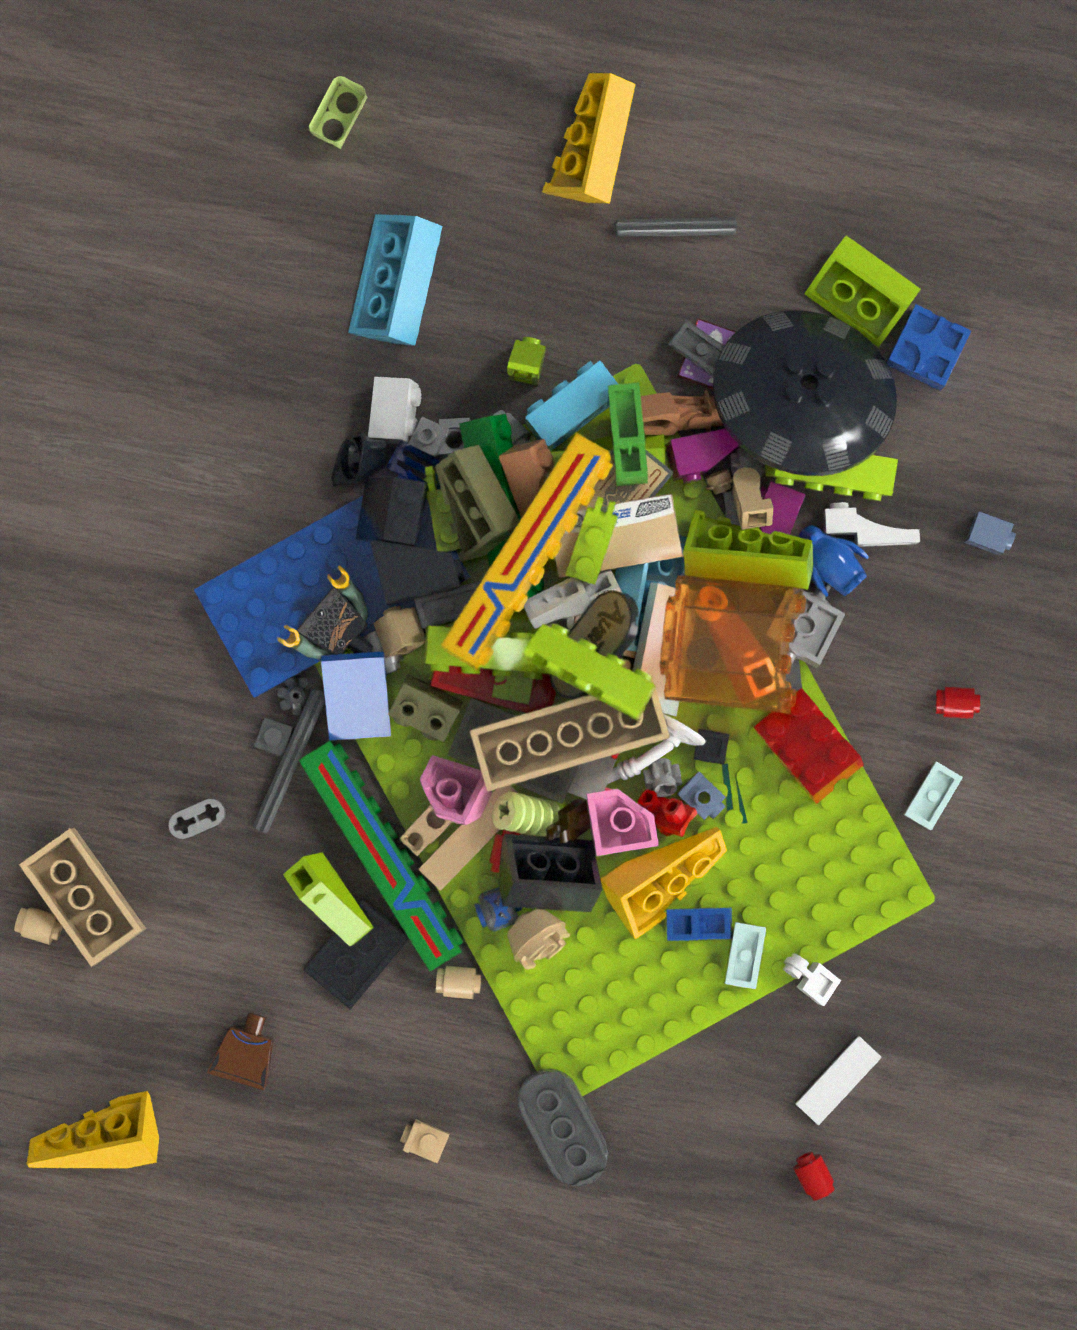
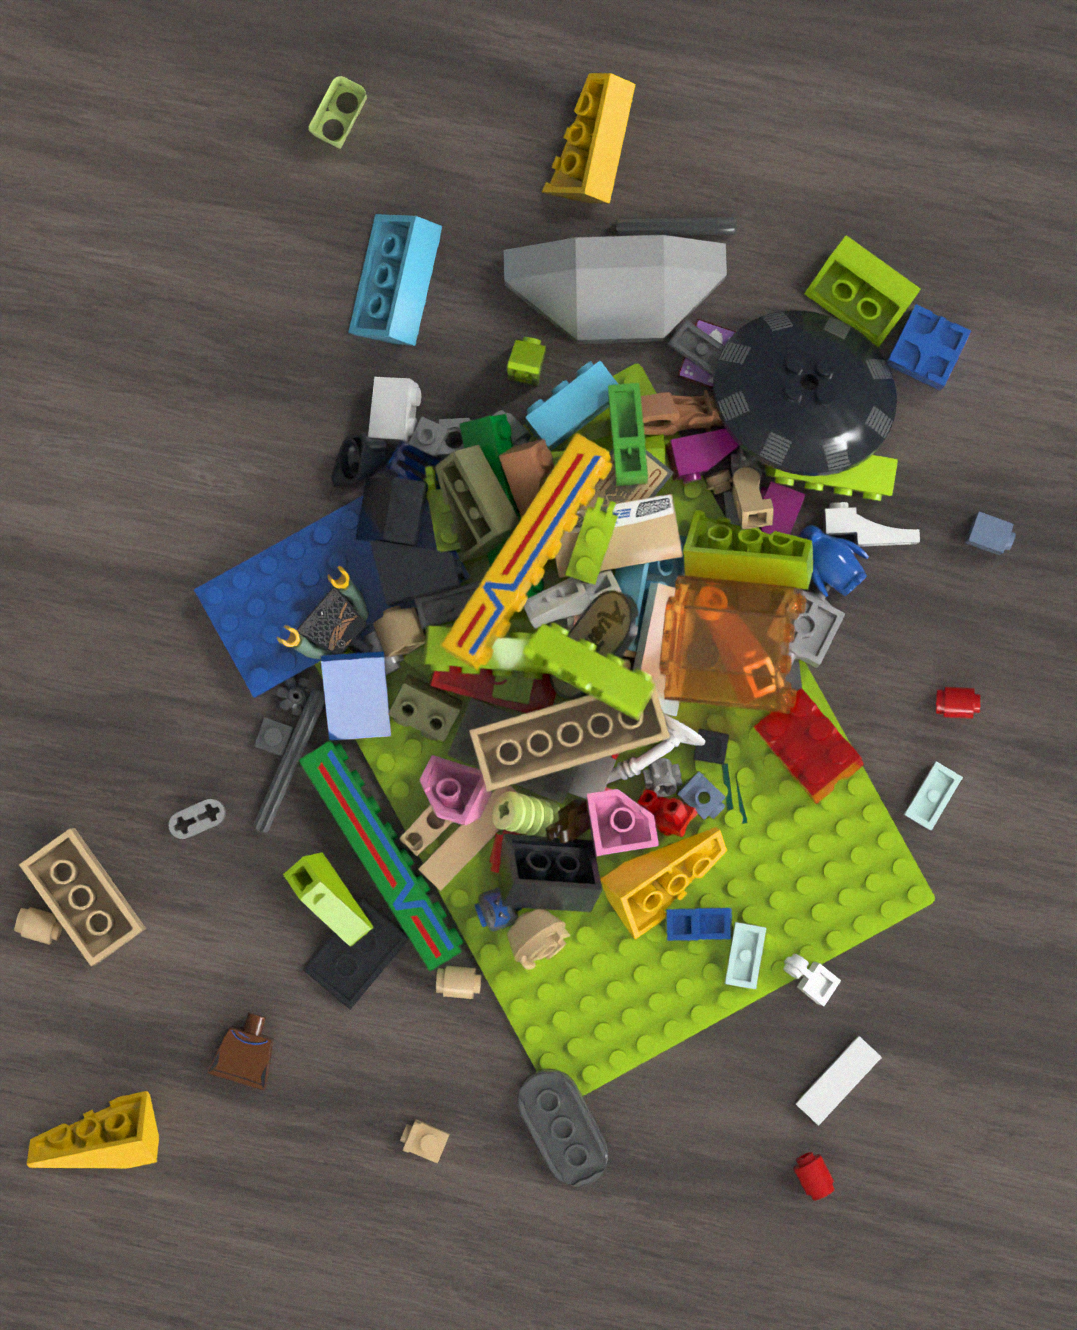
none -> light grey panel [504,235,727,344]

